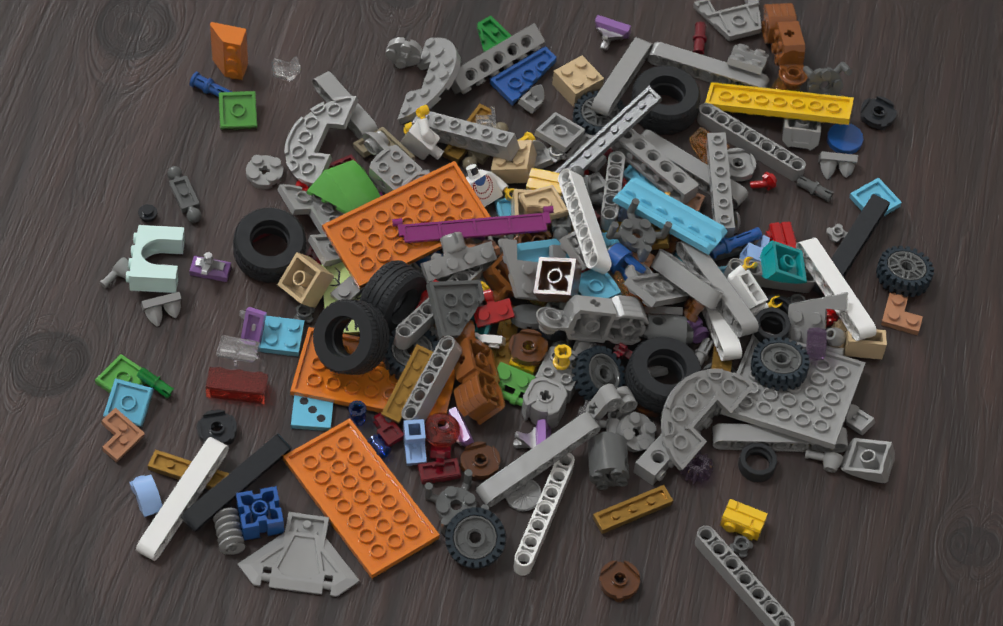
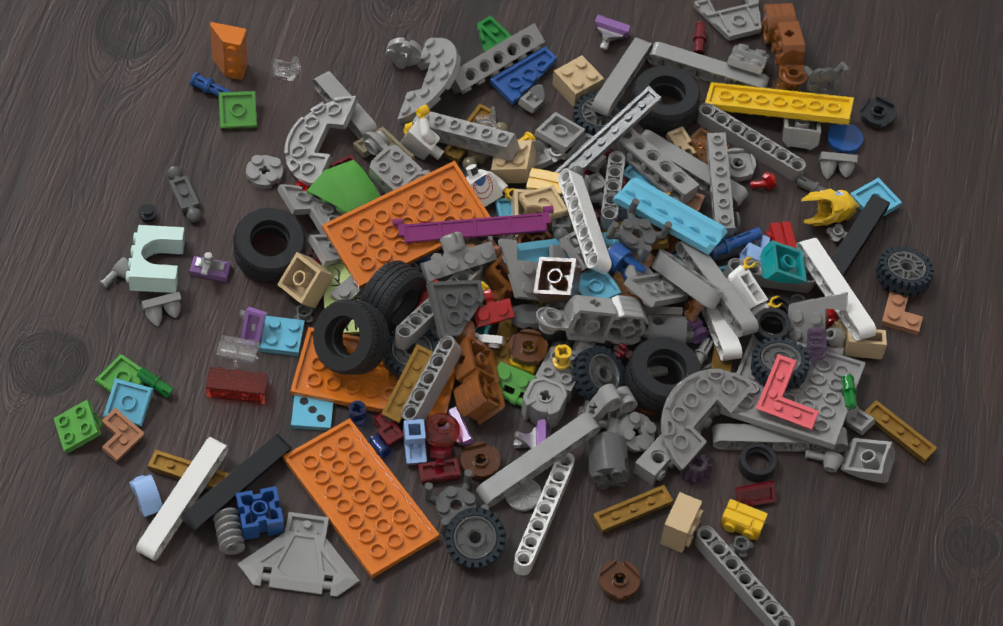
black plate [197,409,237,445] -> none
none -> bright green plate [54,400,102,453]
none -> tan brick [660,492,703,553]
none -> tan plate [666,126,696,156]
none -> dark red plate [734,481,777,506]
none -> coral plate [756,354,819,430]
none -> yellow head [801,189,859,226]
none -> green axle [841,374,857,410]
none -> pearl gold plate [864,400,937,463]

